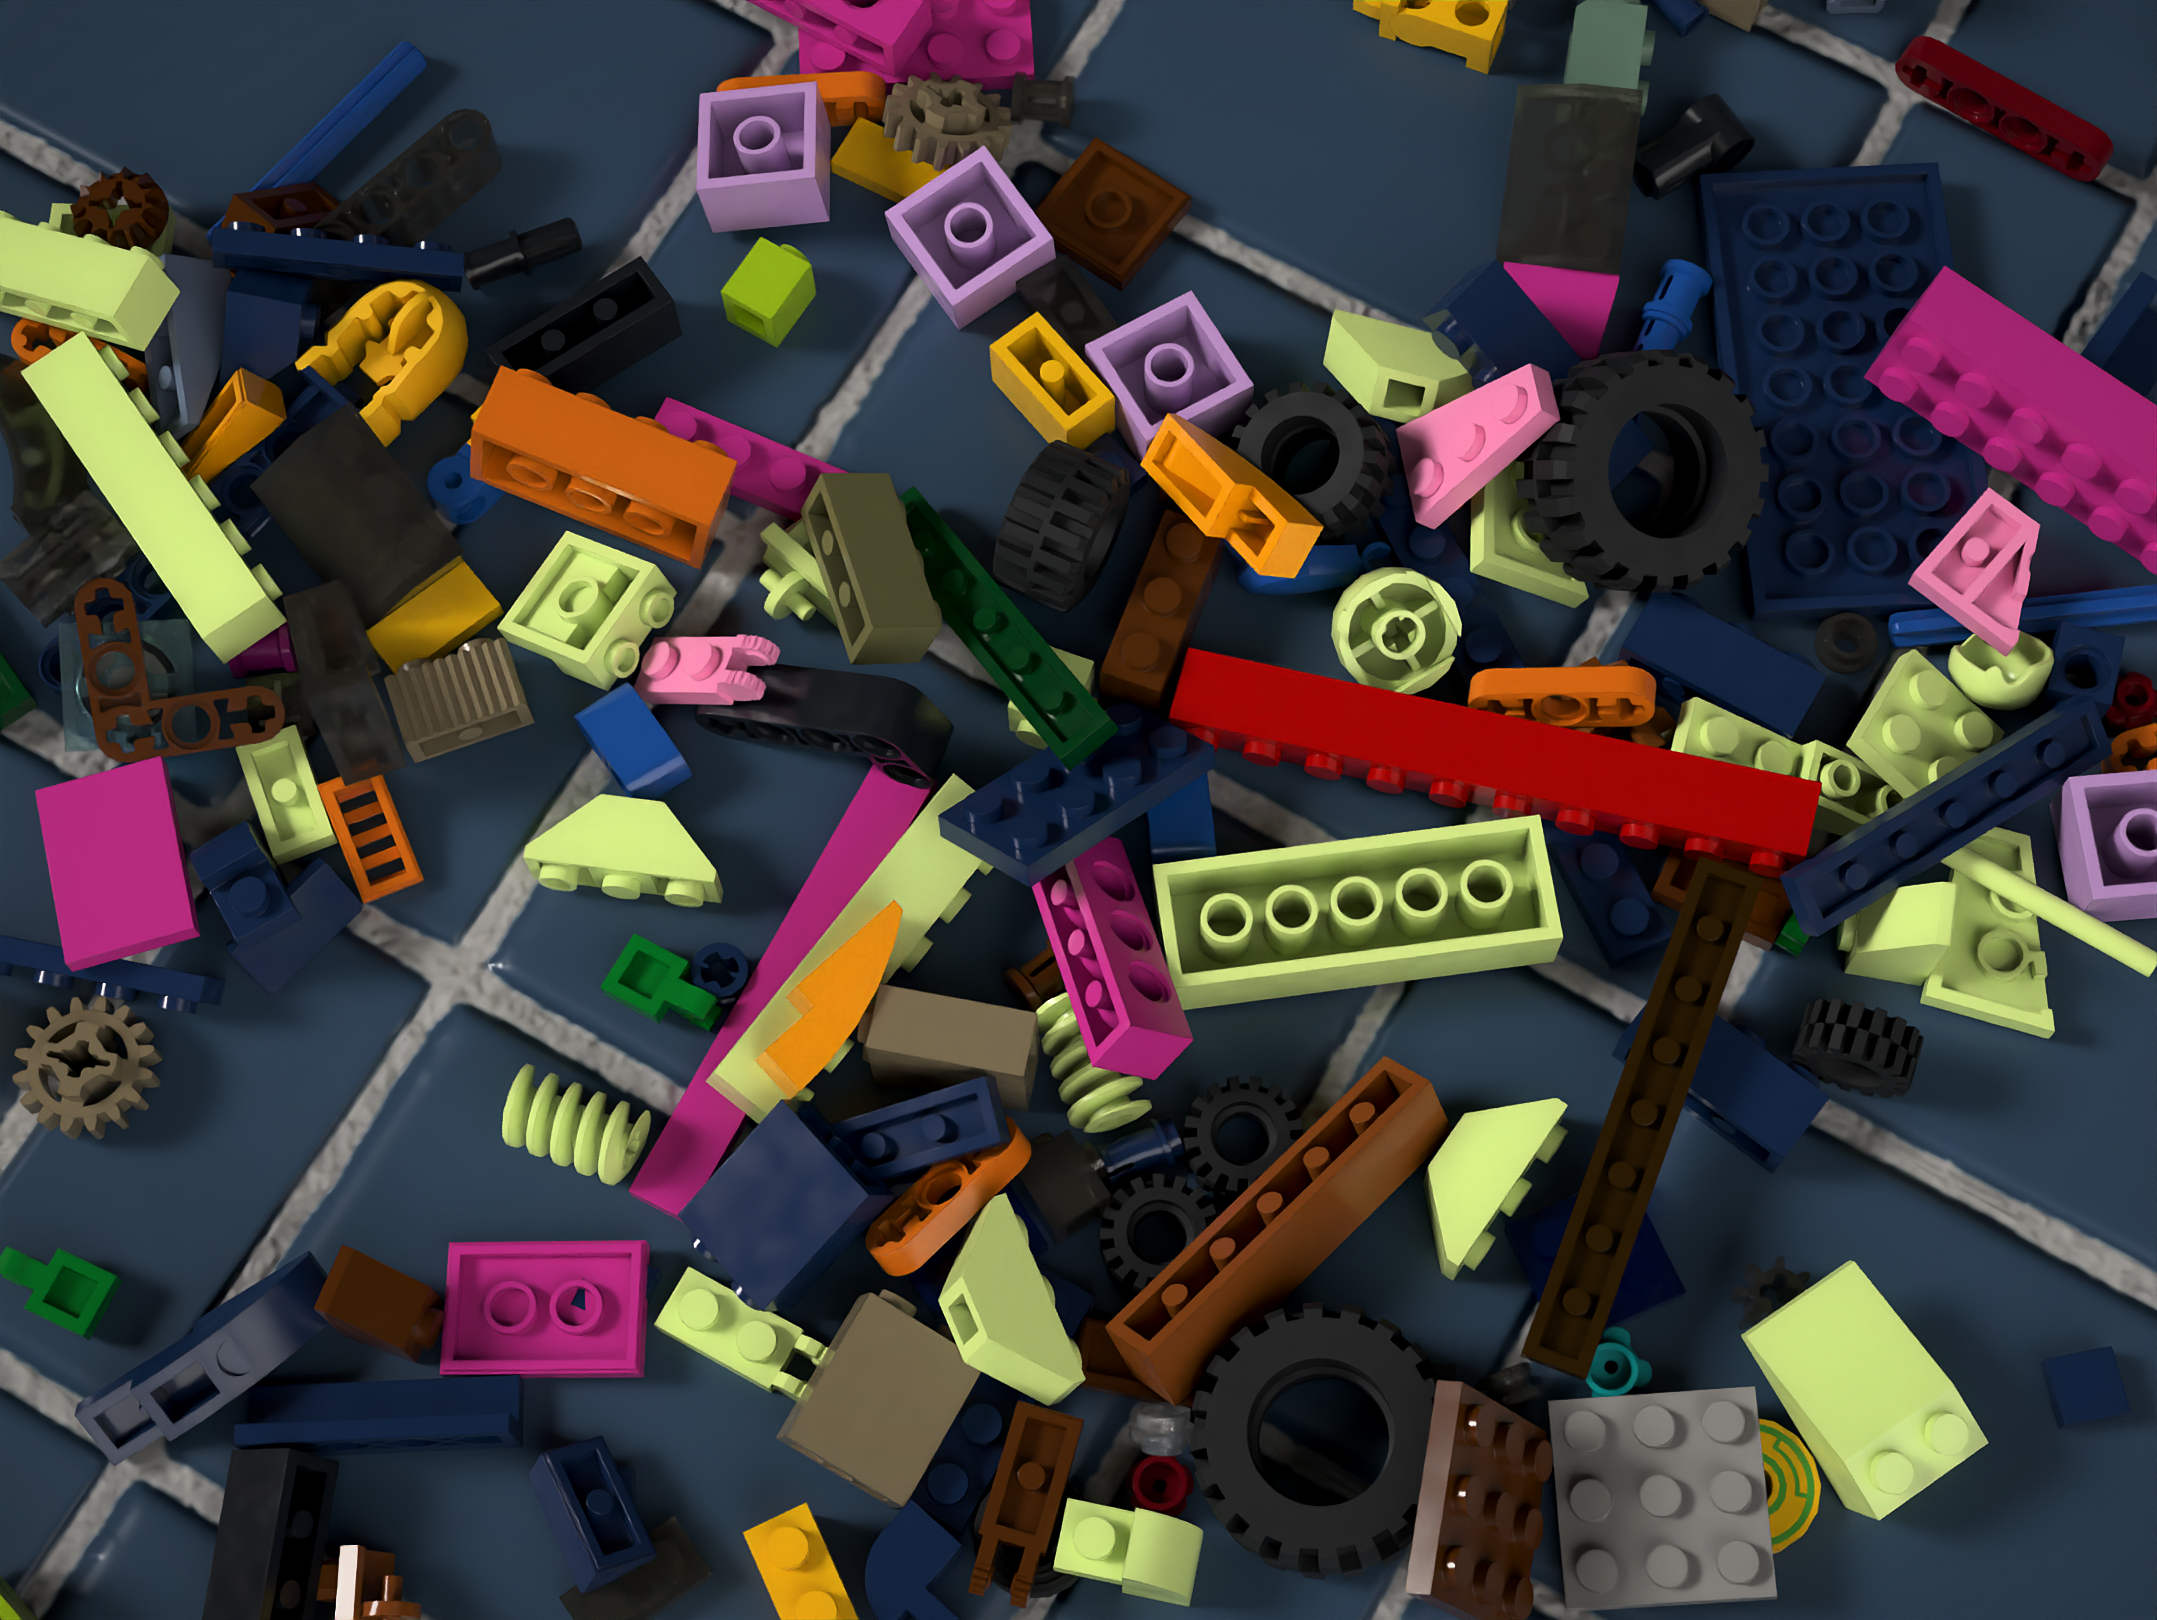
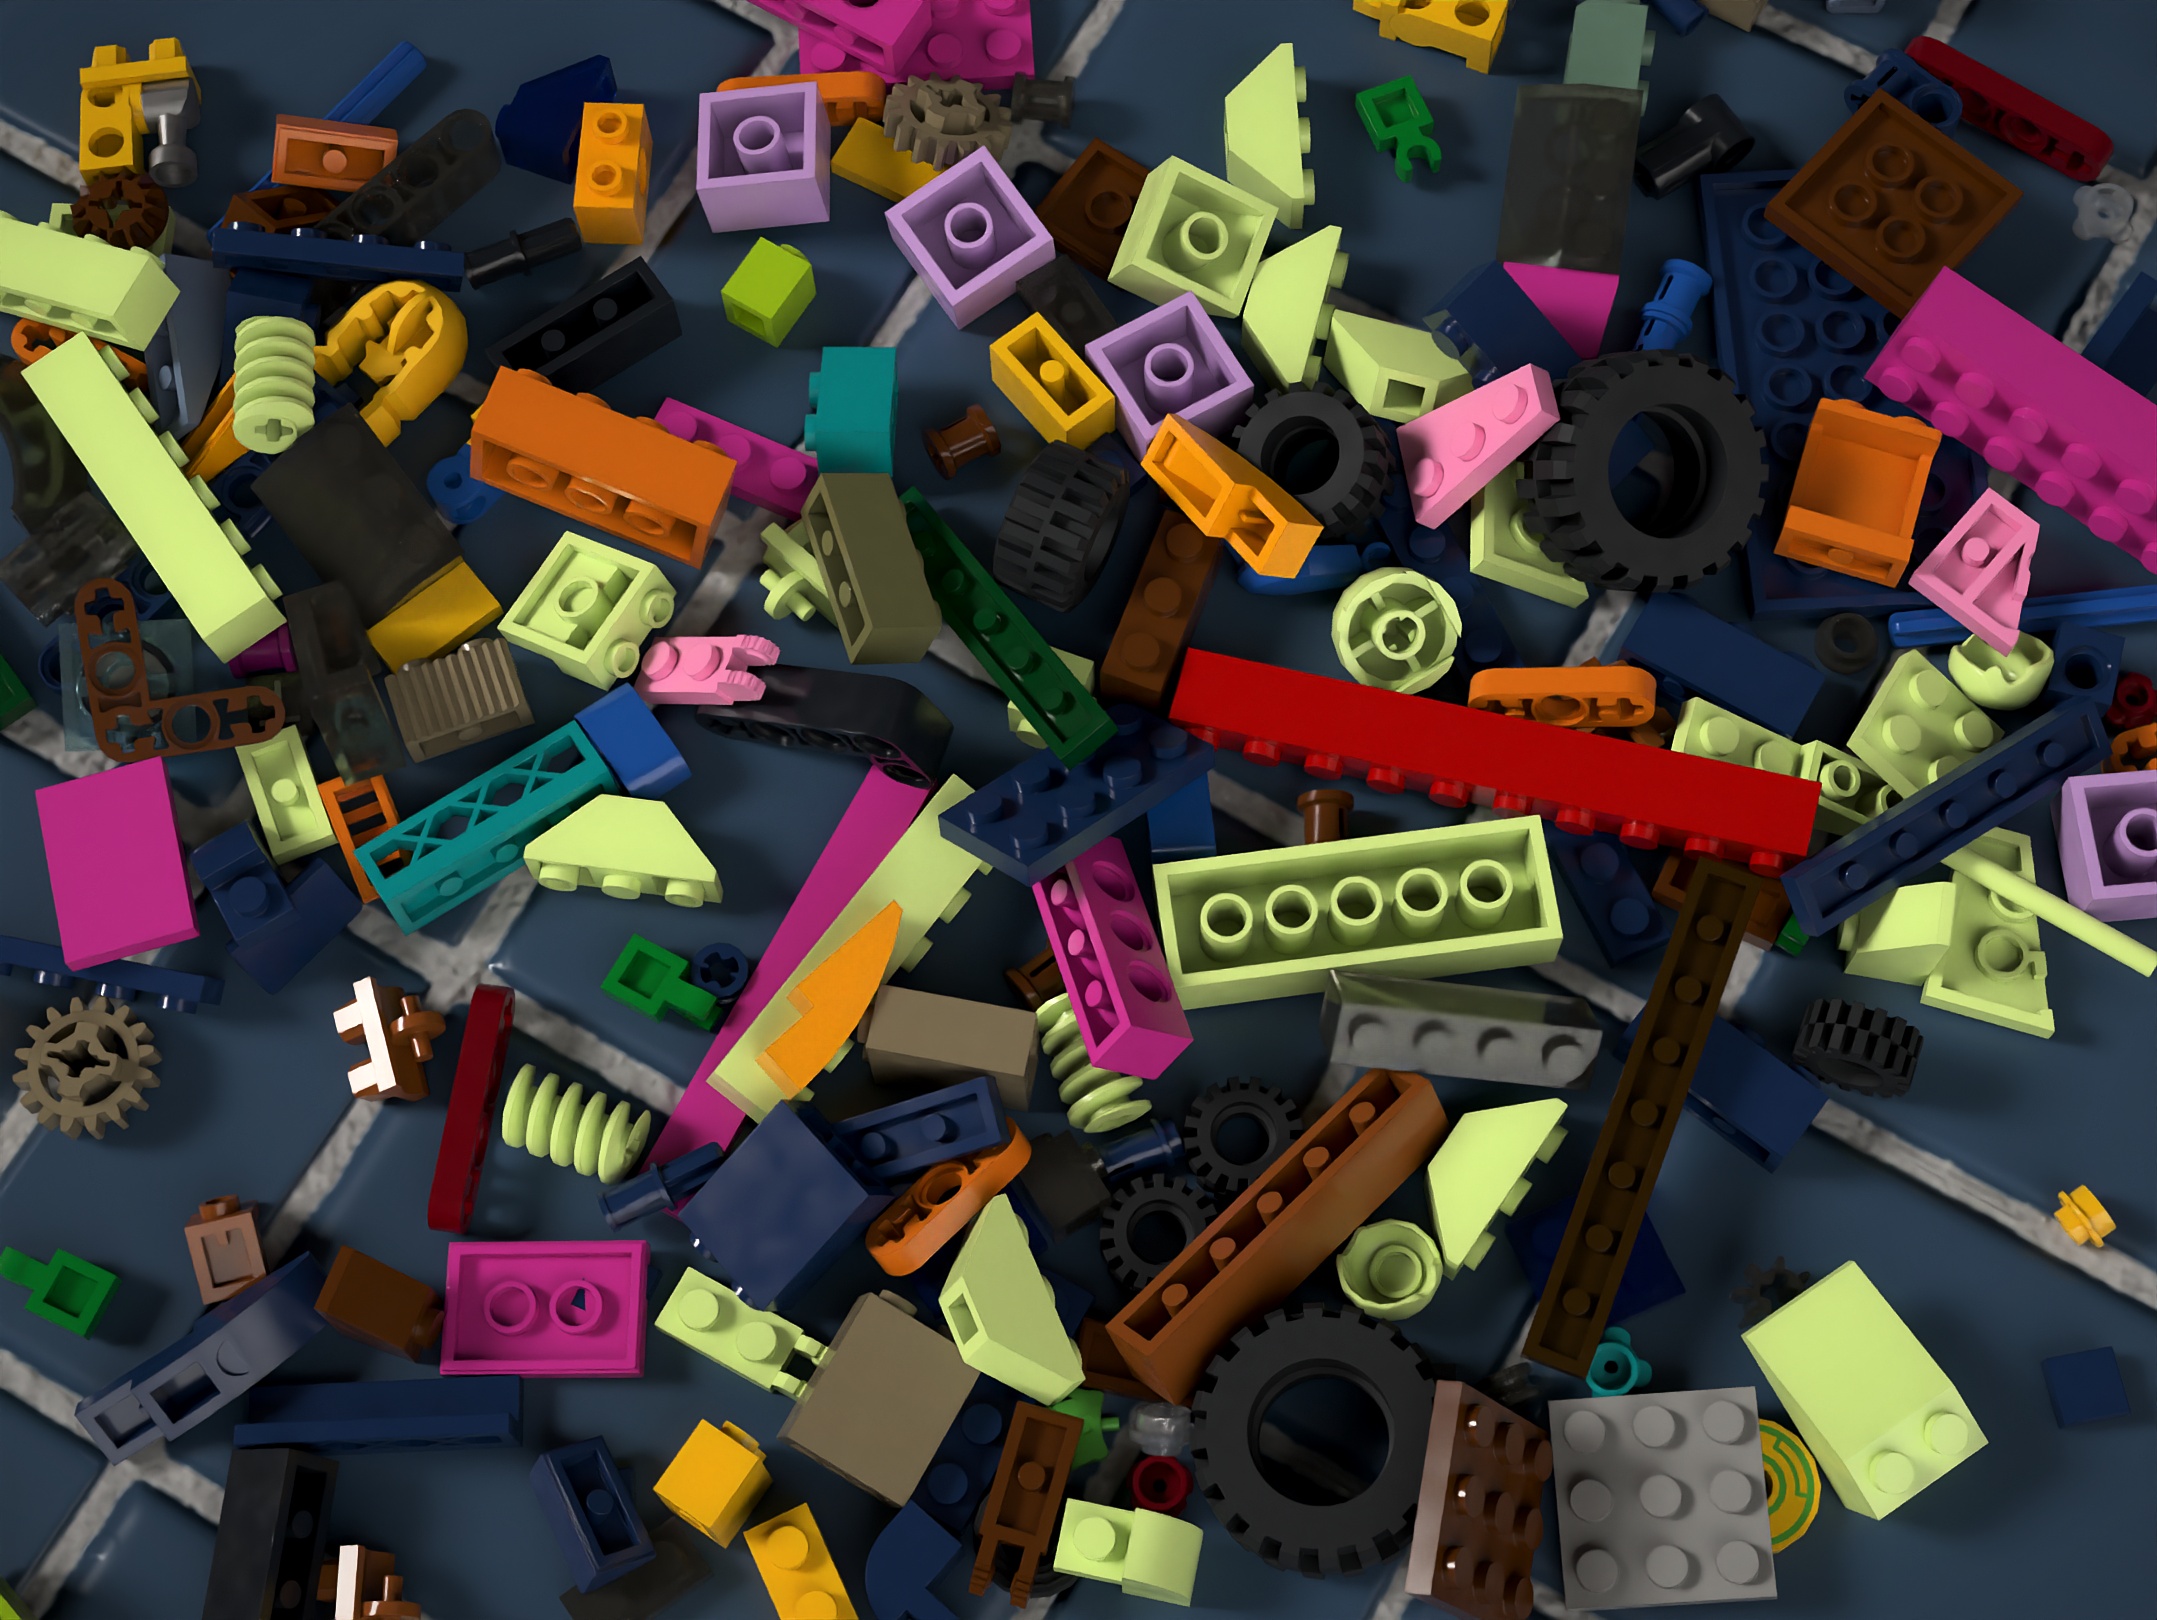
none -> yellow hips [79,37,201,200]
none -> dark orange bracket [184,1194,270,1305]
none -> yellowish green piece [233,316,316,455]
none -> orange slope [271,114,398,198]
none -> dark orange hips [333,976,446,1102]
none -> teal fence [353,720,622,937]
none -> dark red beam [427,983,515,1234]
none -> clear blue slope [495,55,618,185]
none -> light orange brick [573,102,653,245]
none -> dark blue axle [597,1142,728,1232]
none -> yellow brick [653,1419,773,1549]
none -> teal brick [805,347,899,477]
none -> reddish brown bush [921,404,1001,481]
none -> bright green piece [1046,1388,1120,1473]
none -> yellowish green slope [1107,155,1279,319]
none -> yellowish green slope [1224,43,1315,229]
none -> yellowish green slope [1241,225,1350,395]
none -> reddish brown bush [1297,789,1354,845]
none -> clear smoke brick [1318,970,1603,1091]
none -> yellowish green hair [1336,1218,1443,1321]
none -> green plate [1355,74,1441,183]
none -> reddish brown plate [1763,88,2024,320]
none -> orange panel [1773,398,1943,588]
none -> dark blue piece [1844,48,1963,140]
none -> yellow plate [2053,1184,2116,1247]
none -> clear plate [2072,183,2134,244]

